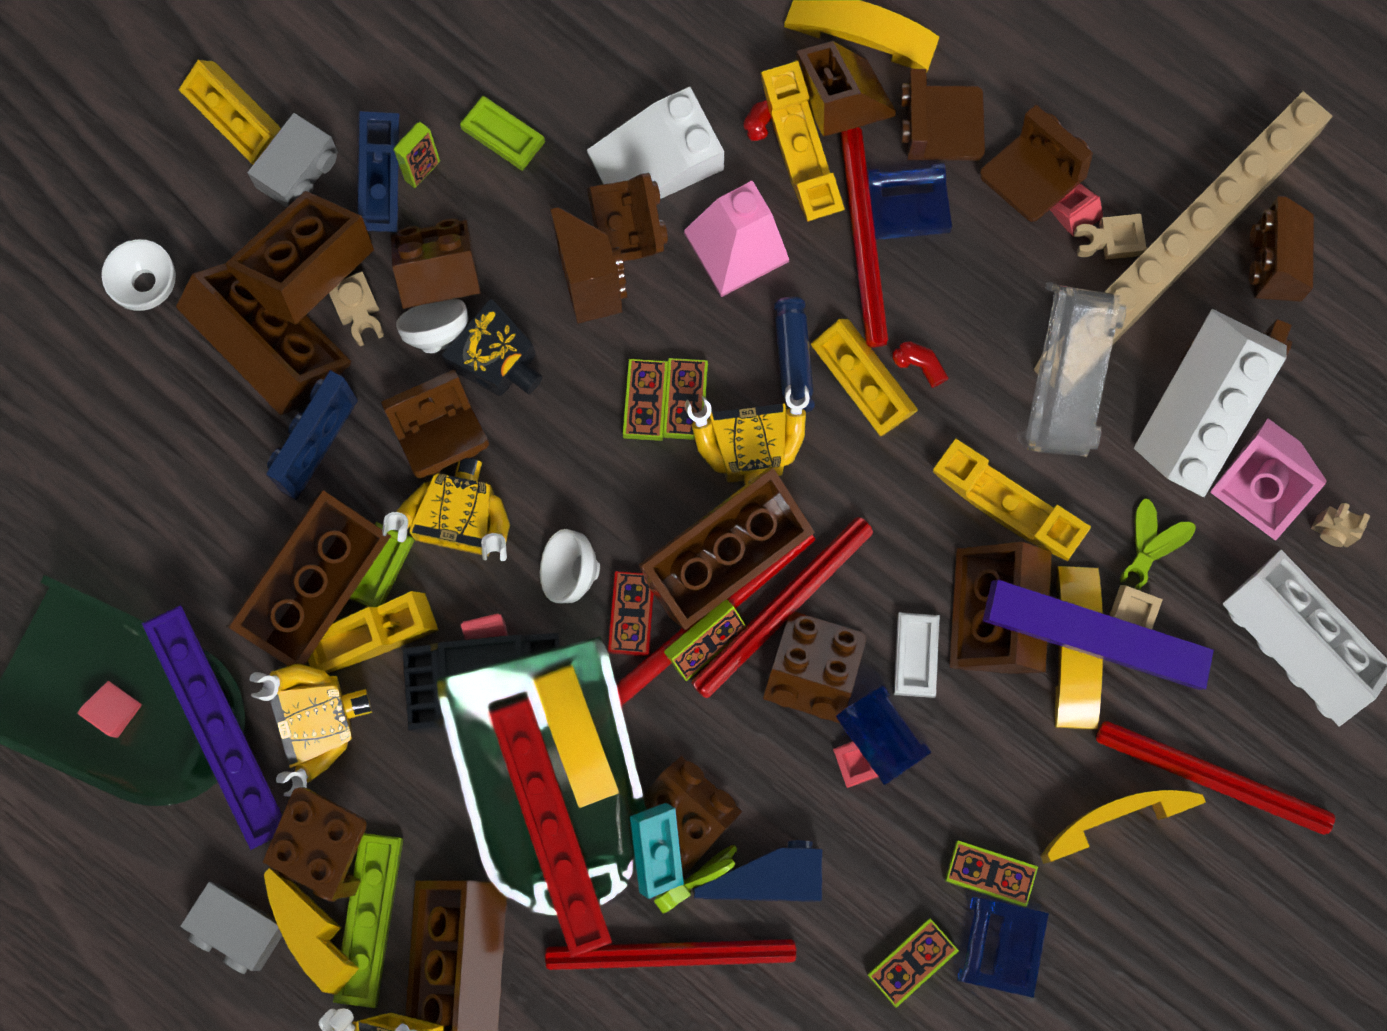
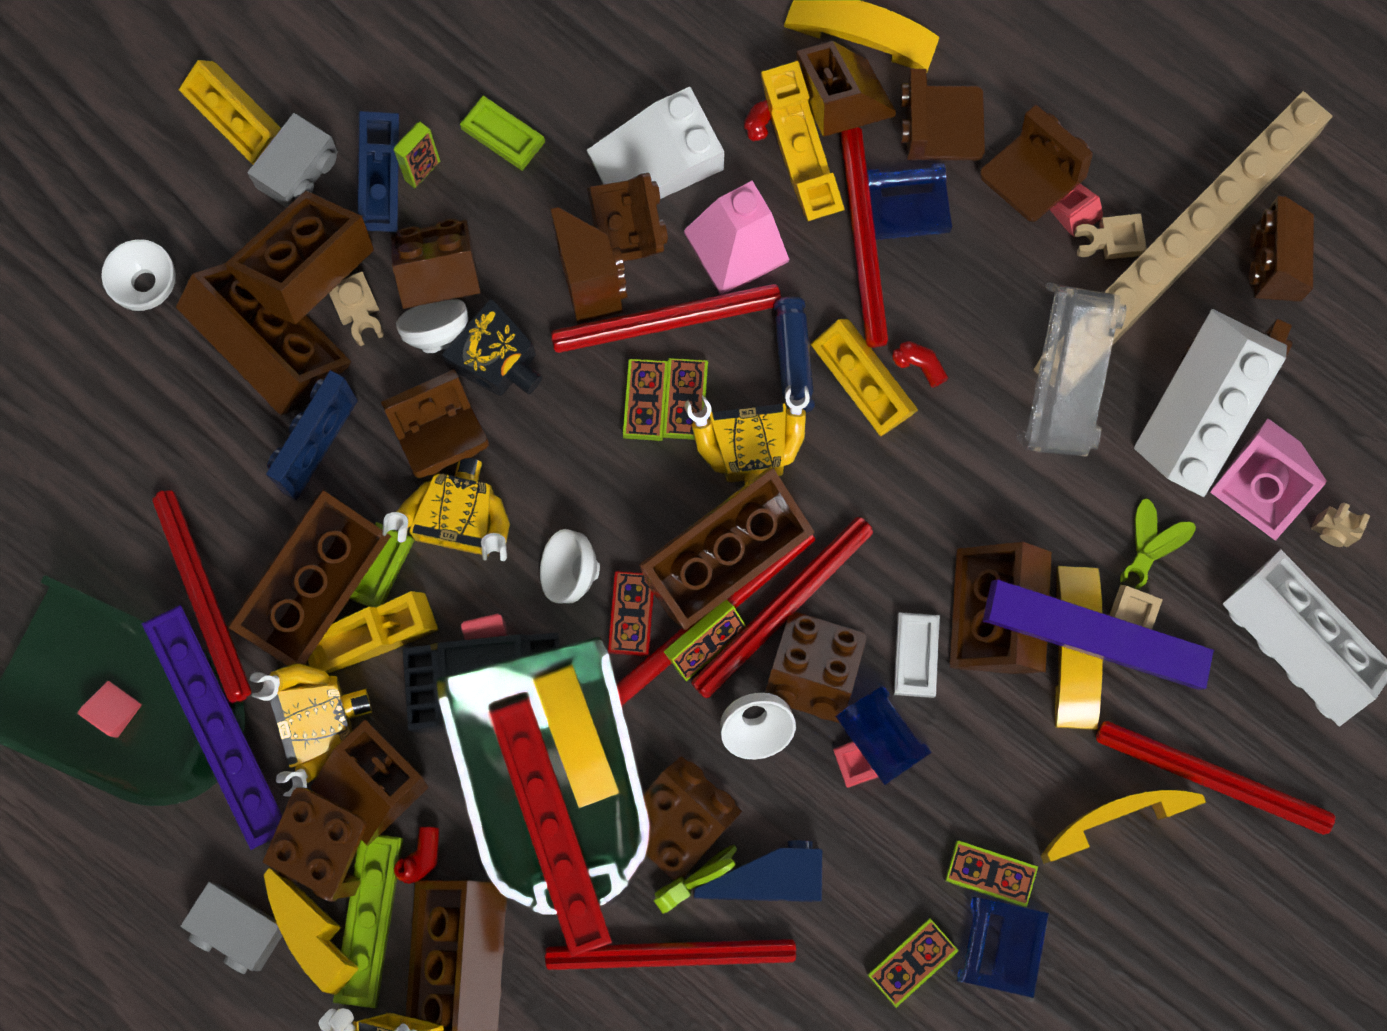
teal plate [630,803,684,899] -> none
yellow slope [933,439,1091,561] -> none
none -> red axle [152,490,252,703]
none -> reddish brown slope [311,720,429,846]
none -> red arm [394,827,439,884]
none -> red axle [551,284,781,353]
none -> white piece [720,693,796,760]

